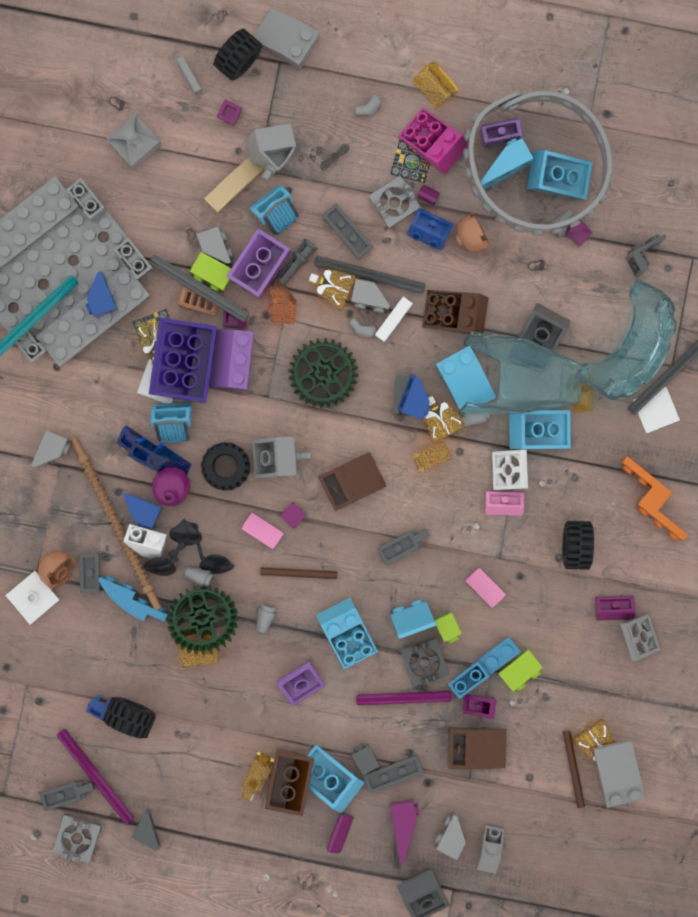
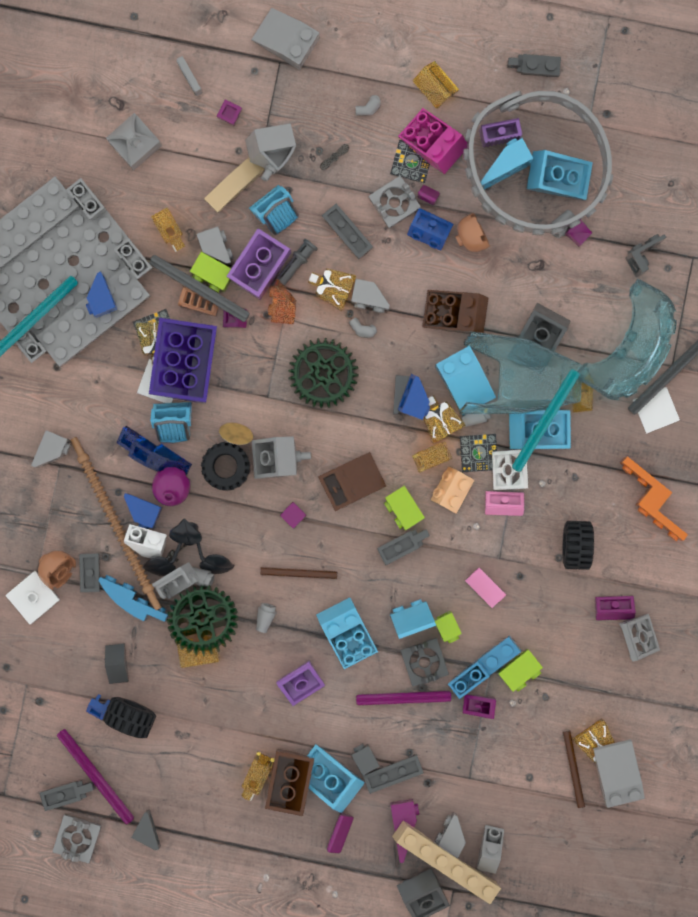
medium lavender slope [210,330,255,391] -> none
black tyre [213,28,262,81] -> none
bright pink slope [241,513,284,549] -> none
dark grey axle [314,256,425,294] -> none
white piece [375,297,413,343] -> none
reddish brown slope [448,727,506,769] -> none
none -> dark grey slope [105,643,129,684]
none -> clear yellow torso [151,207,185,252]
none -> light grey hinge [152,562,200,599]
none -> pearl gold sticker [219,423,253,445]
none -> lime brick [384,485,425,530]
none -> tan arch [392,820,501,904]
none -> light nougat bracket [431,467,474,514]
none -> sticker [460,434,497,472]
none -> dark grey hinge [507,54,561,77]
none -> teal axle [512,369,580,472]

